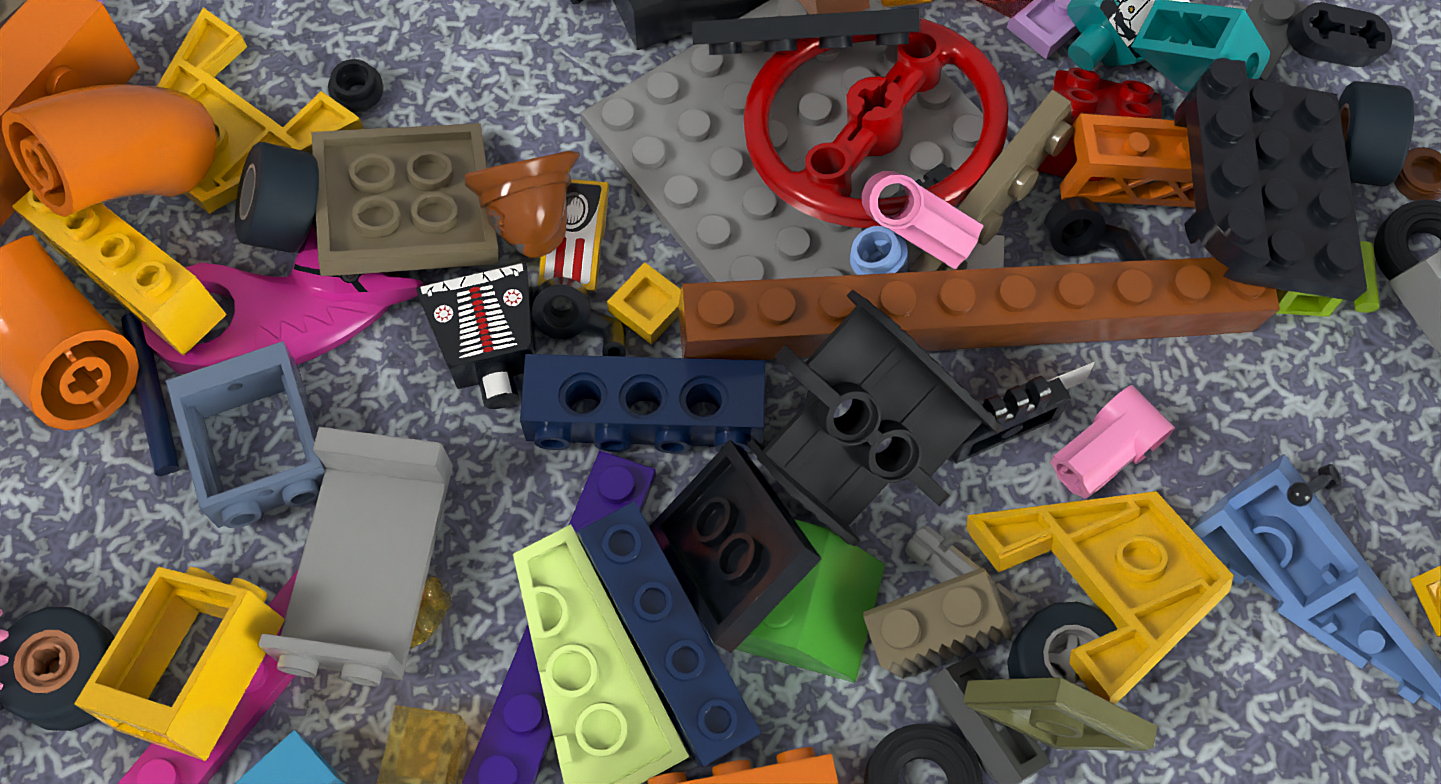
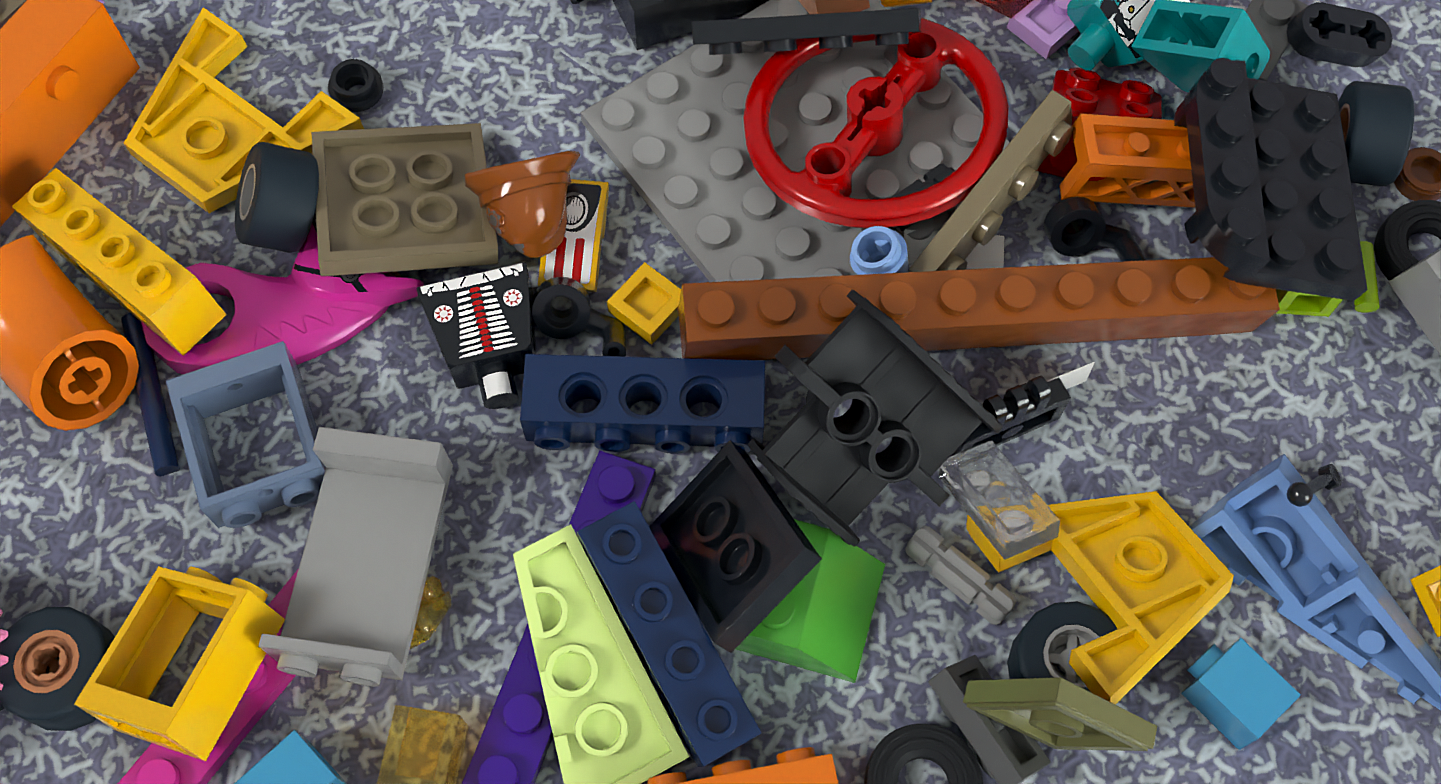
orange brick [2,84,217,217] -> none
bright pink piece [862,171,983,270] -> none
dark tan brick [863,567,1014,679] -> none
bright pink piece [1050,385,1175,500] -> none
none -> clear plate [939,440,1060,560]
none -> dark azure brick [1181,638,1301,750]

